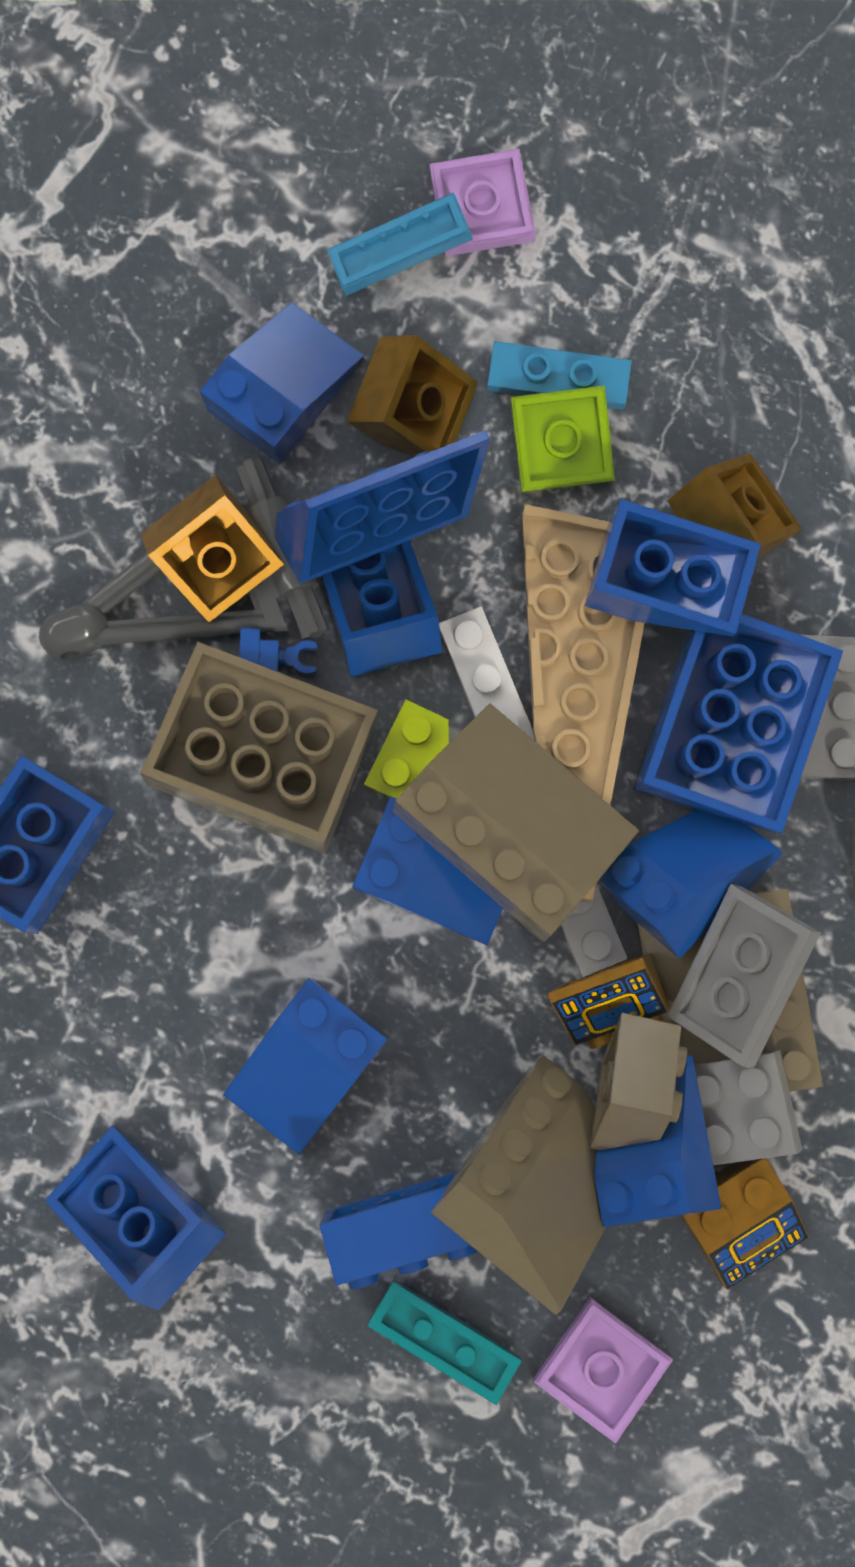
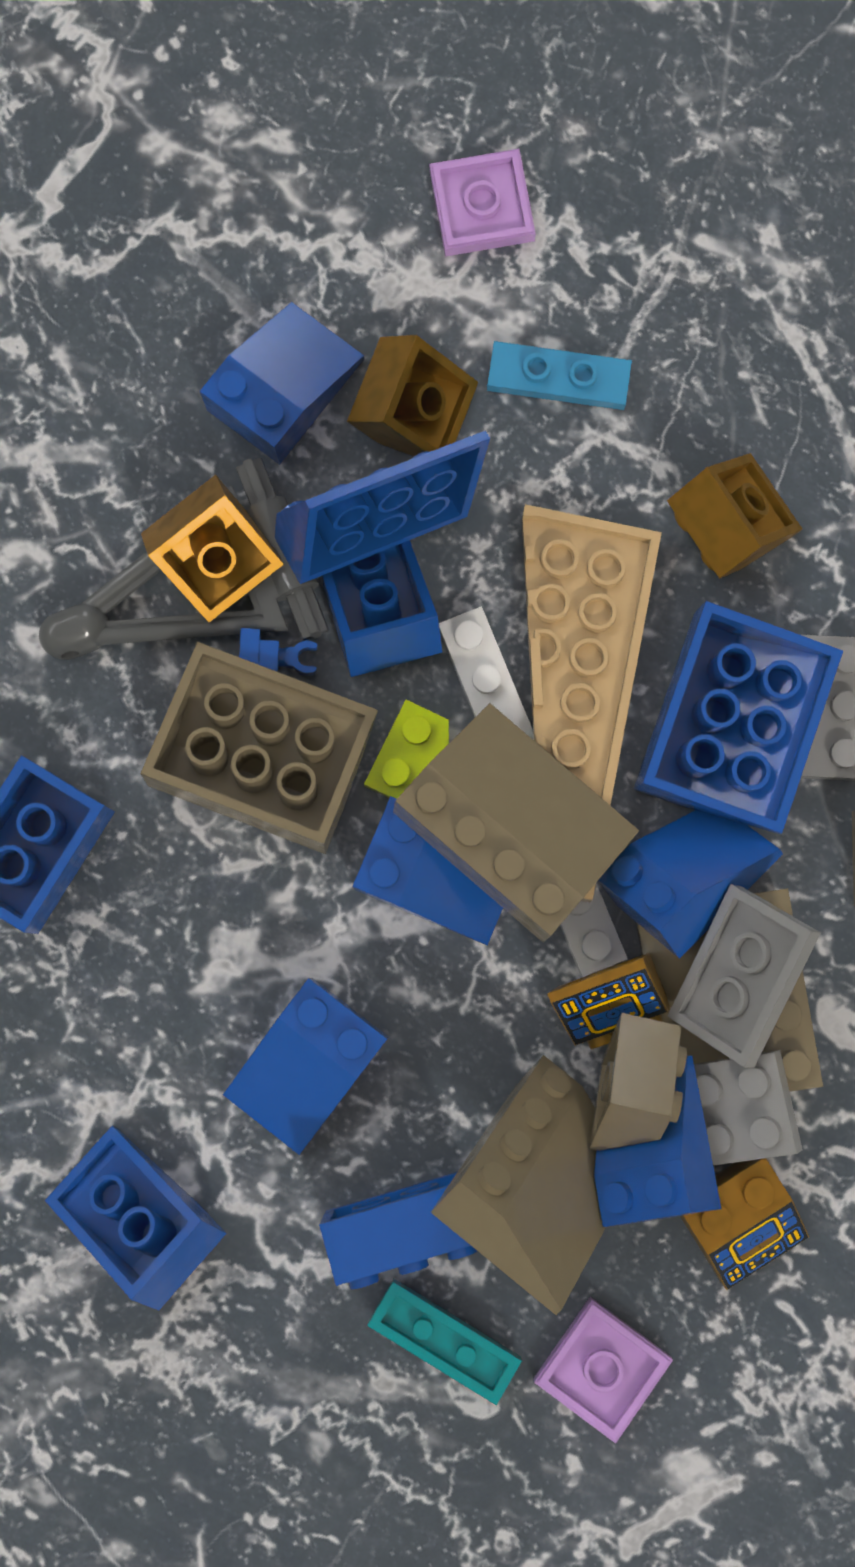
dark azure plate [327,192,473,296] -> none
lime tile [510,386,615,493] -> none
blue slope [584,499,761,637] -> none

